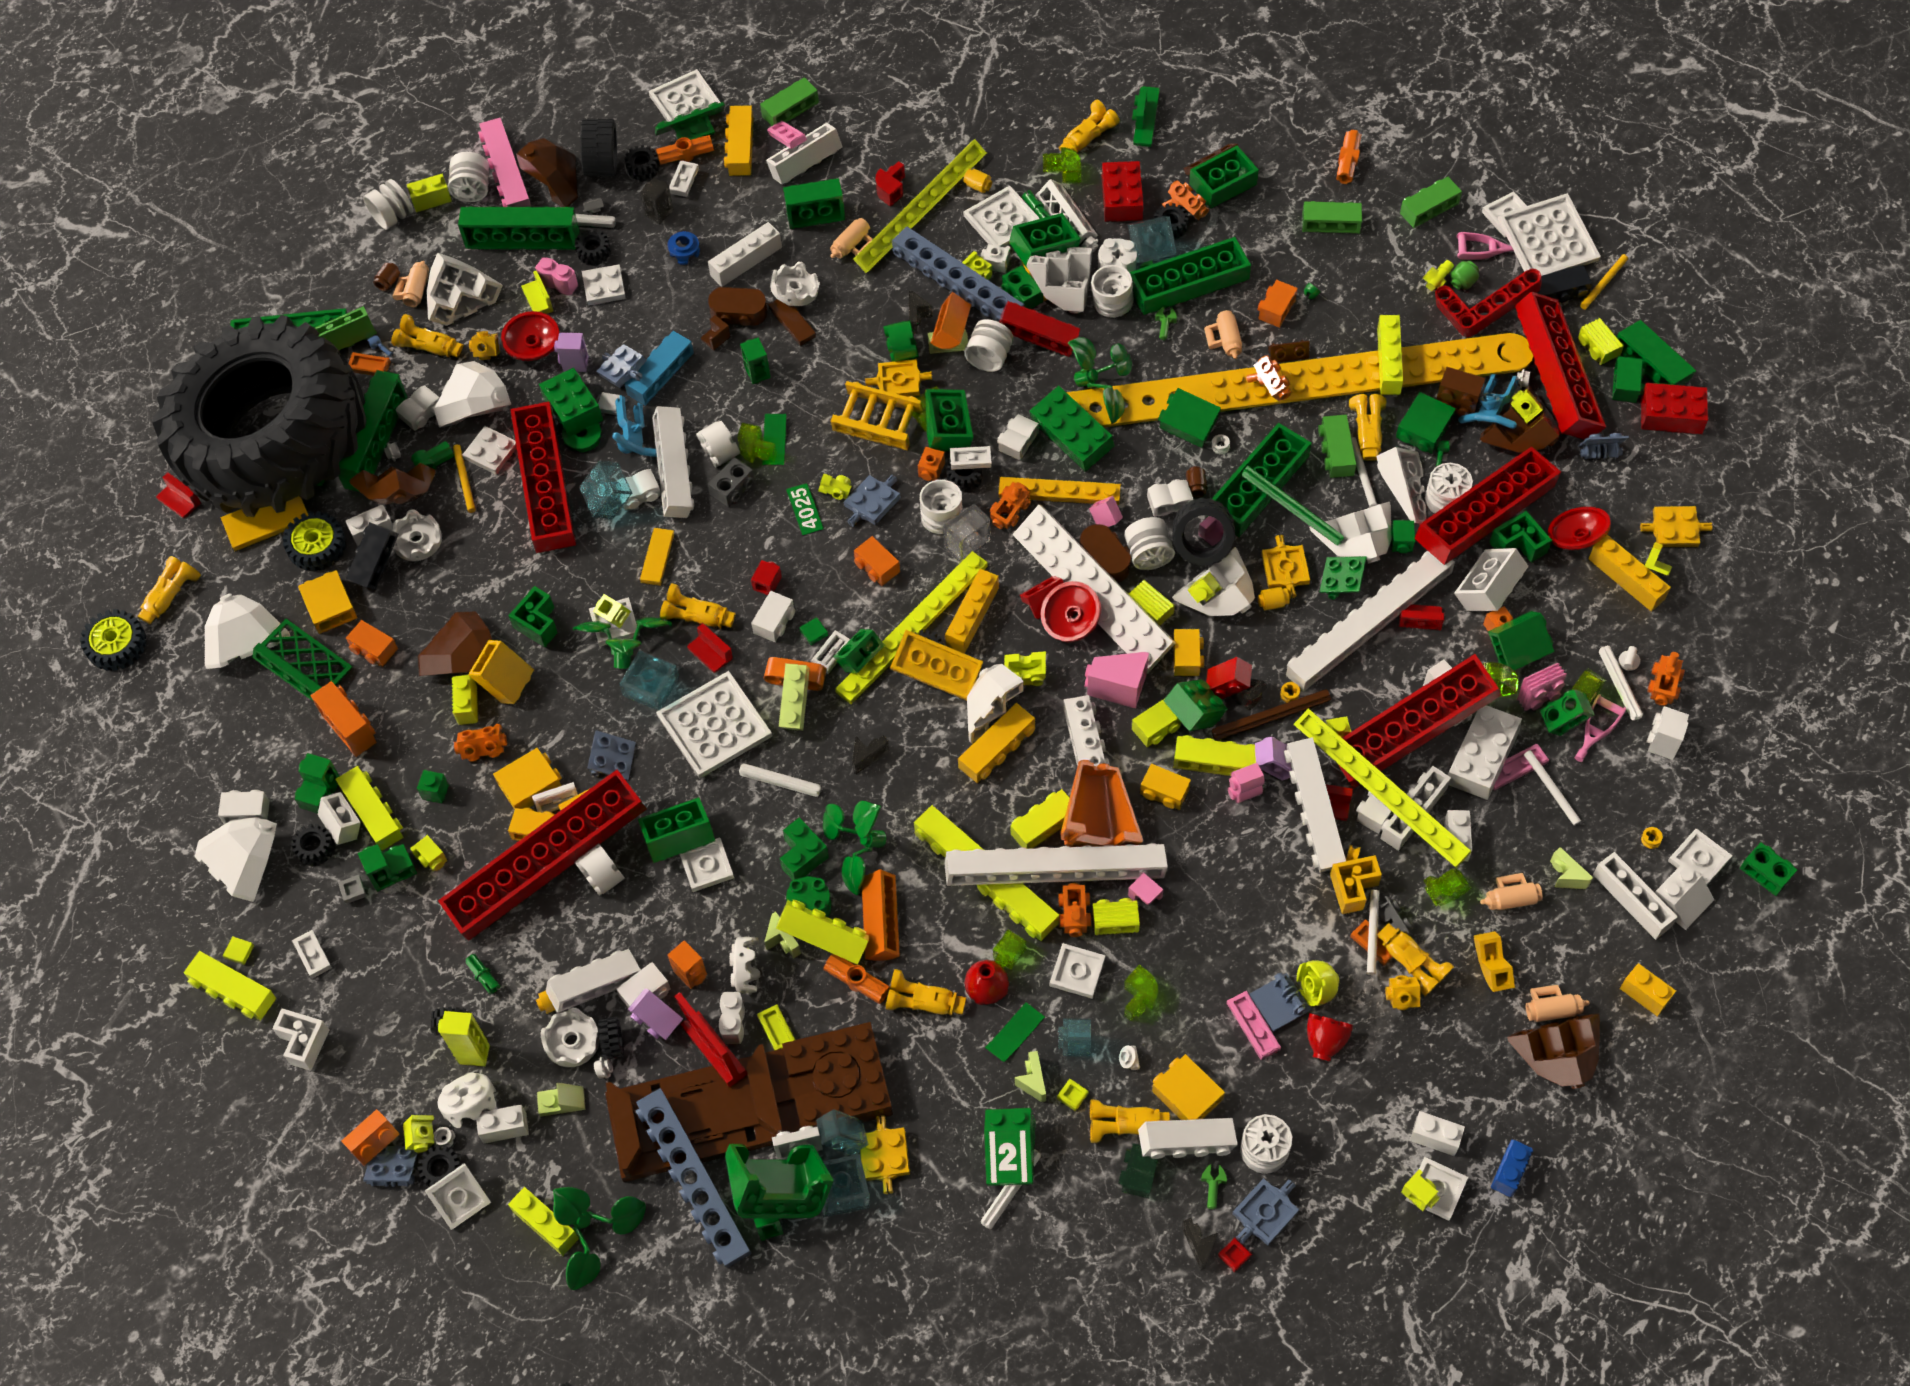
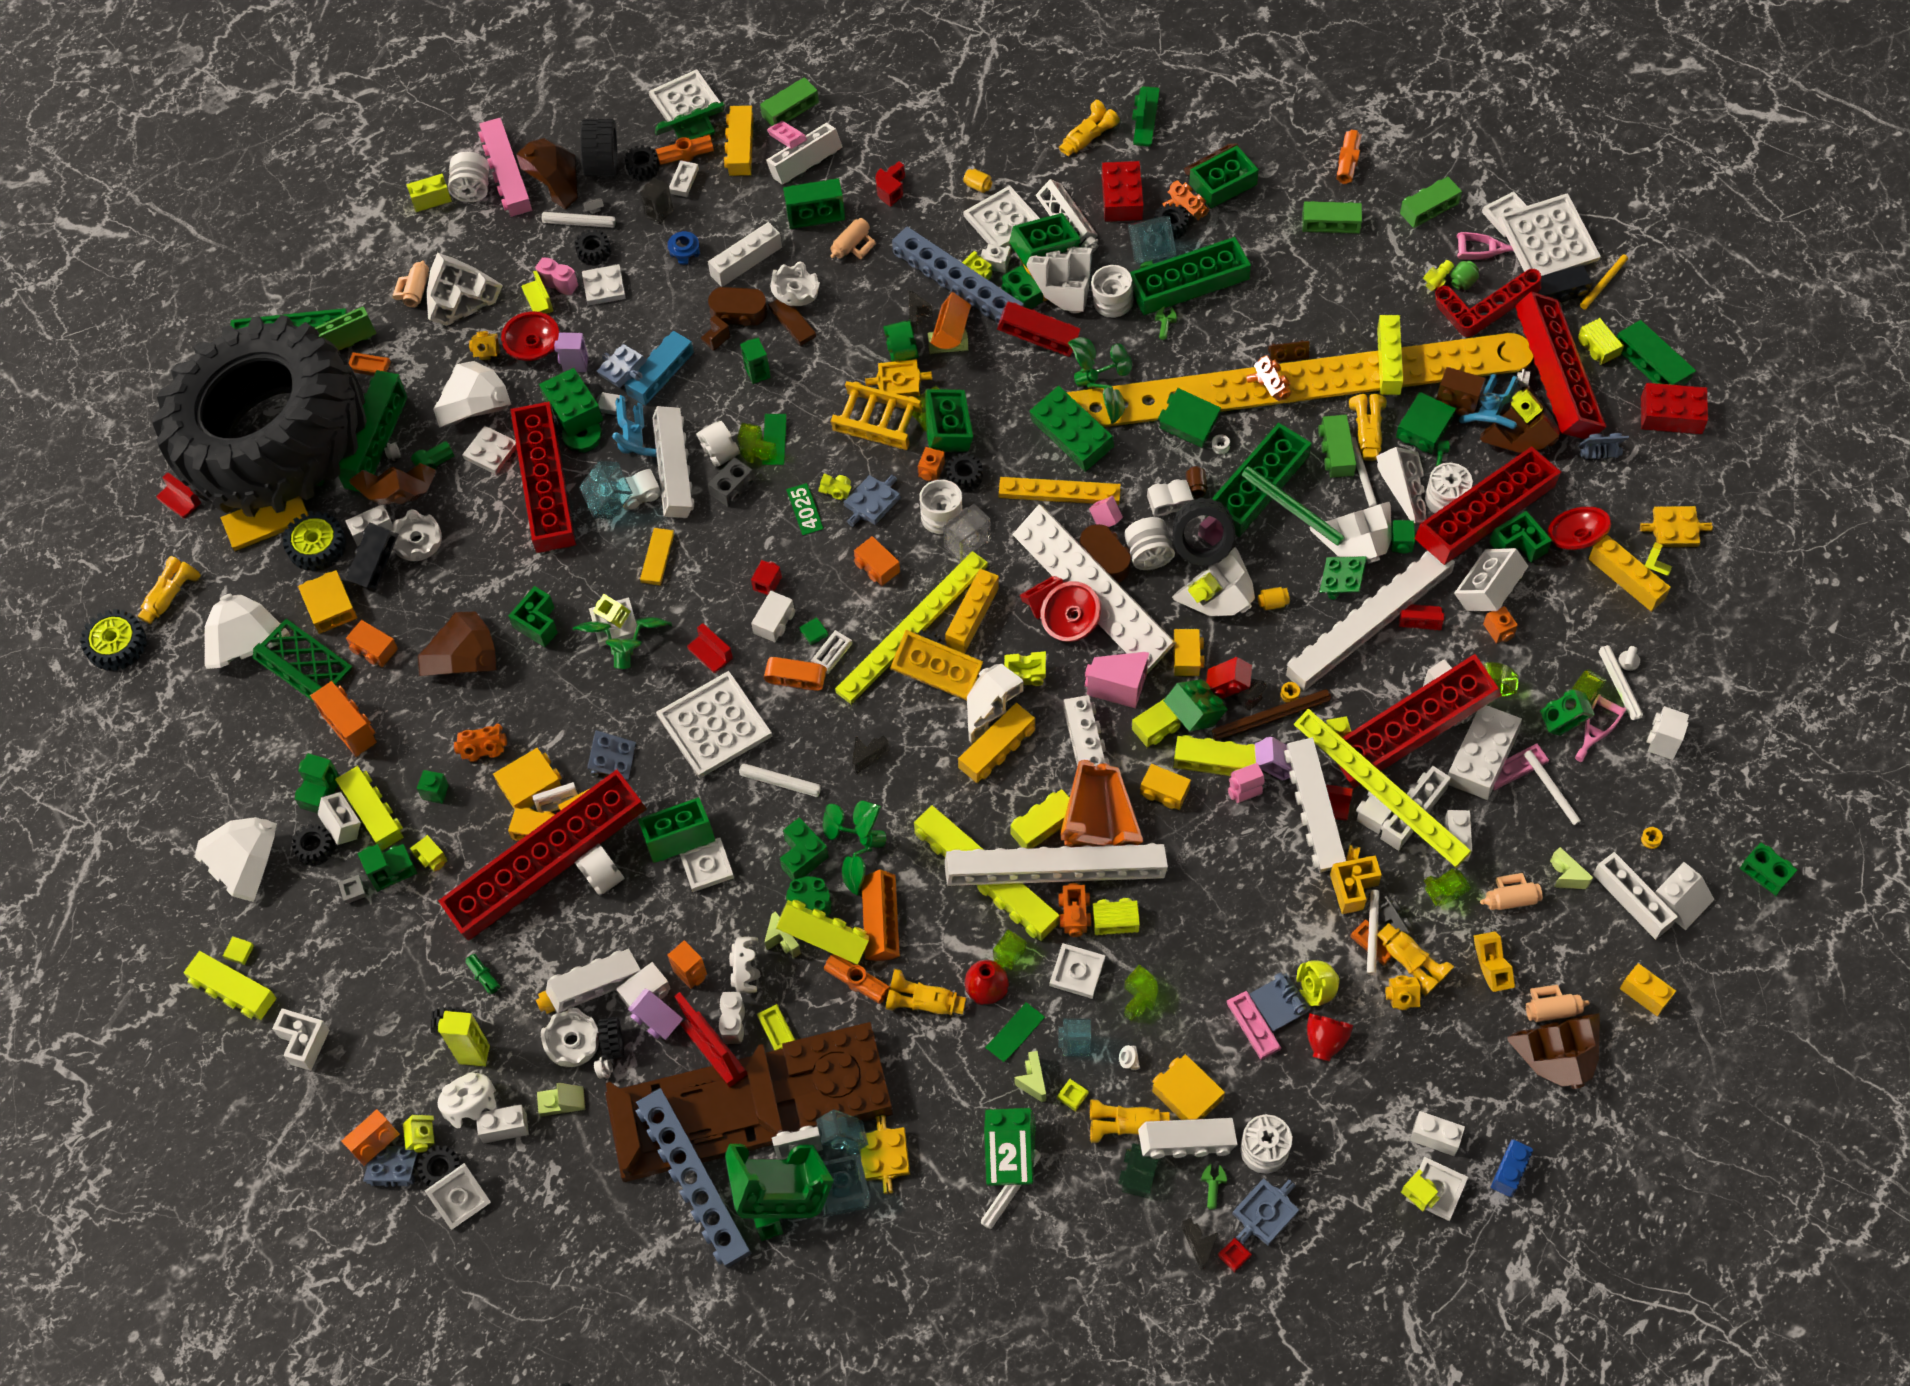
white brick [218,790,270,824] -> none
white plate [292,930,332,979] -> none
white wheel [363,179,413,230] -> none
medium blue hand [367,335,393,357] -> none
reddish brown brick [373,263,400,291] -> none
yellow piece [391,314,463,357] -> none
white brick [396,385,440,431] -> none
white plate [433,1127,455,1148] -> none
neon yellow brick [451,675,478,725] -> none
yellow bar [452,444,476,513] -> none
green brick [458,206,580,249] -> none
yellow brick [468,640,534,704] -> none
neon yellow brick [508,1187,579,1256] -> none
green plant [553,1187,646,1290] -> none
clear light blue brick [619,650,679,711] -> none
yellow piece [660,583,736,628] -> none
yellowish green brick [779,663,810,731] -> none
green brick [833,629,885,674] -> none
neon yellow plate [853,139,987,273] -> none
white plate [950,446,991,470] -> none
white wheel [964,320,1014,372] -> none
orange brick [989,482,1031,529] -> none
white brick [997,414,1039,460] -> none
green pin [1021,190,1050,219] -> none
clear neon green brick [1043,147,1081,183] -> none
white brick [1098,238,1137,272] -> none
neon yellow brick [1128,580,1175,626] -> none
bright pink panel [1128,873,1163,905] -> none
light nougat piece [1204,310,1242,359] -> none
orange brick [1257,280,1298,328] -> none
yellow plate [1261,535,1310,599] -> none
green hinge [1304,283,1321,299] -> none
green brick [1488,611,1554,672] -> none
bright pink brick [1517,663,1567,711] -> none
green brick [1612,356,1645,403] -> none
orange brick [1647,652,1685,706] -> none
white plate [1668,829,1732,885] -> none

